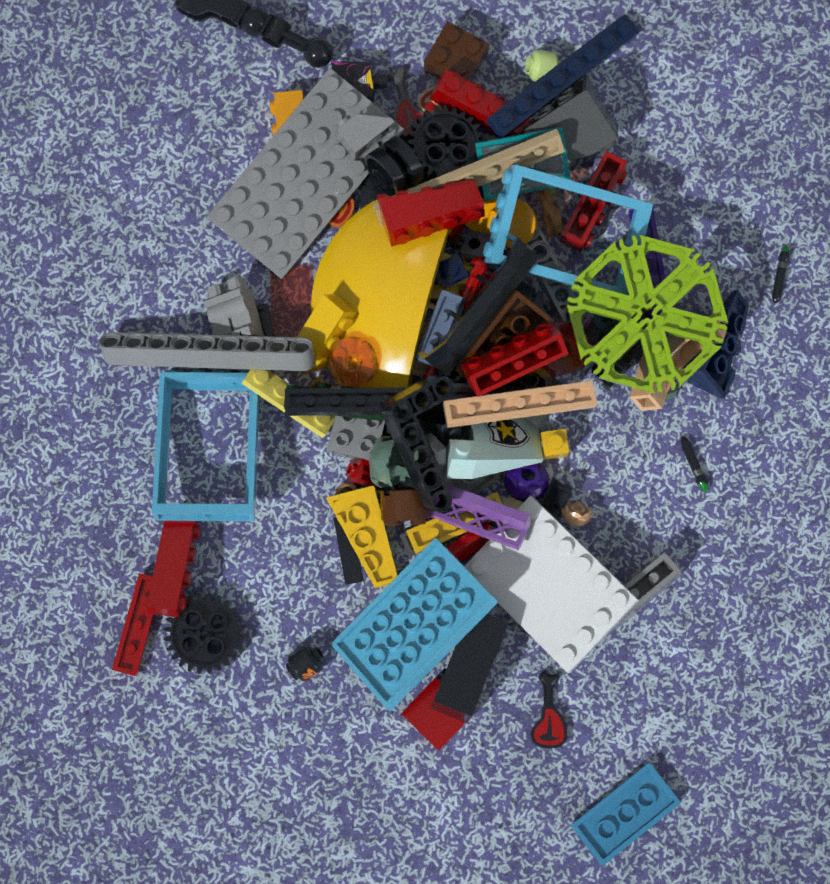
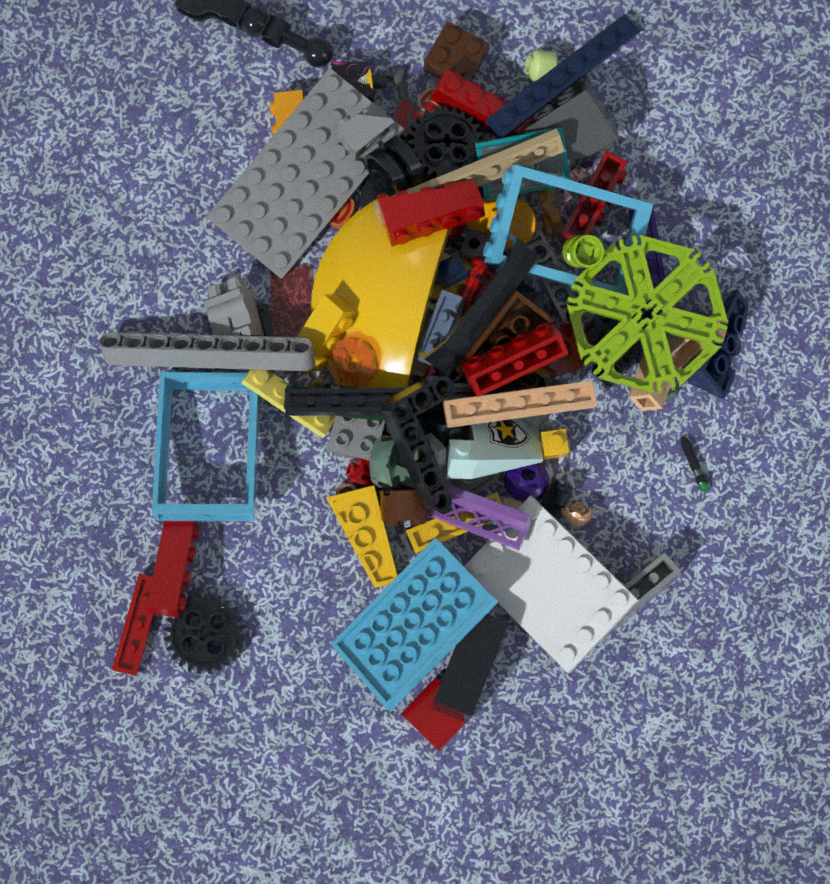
black head [286,644,324,682] -> none
black sticker [333,517,364,585] -> none
red tile [446,521,492,563] -> none
black piece [530,672,567,749] -> none
dark azure plate [570,762,681,866] -> none
black piece [772,246,790,304] -> none
none -> lime wheel [562,235,604,268]

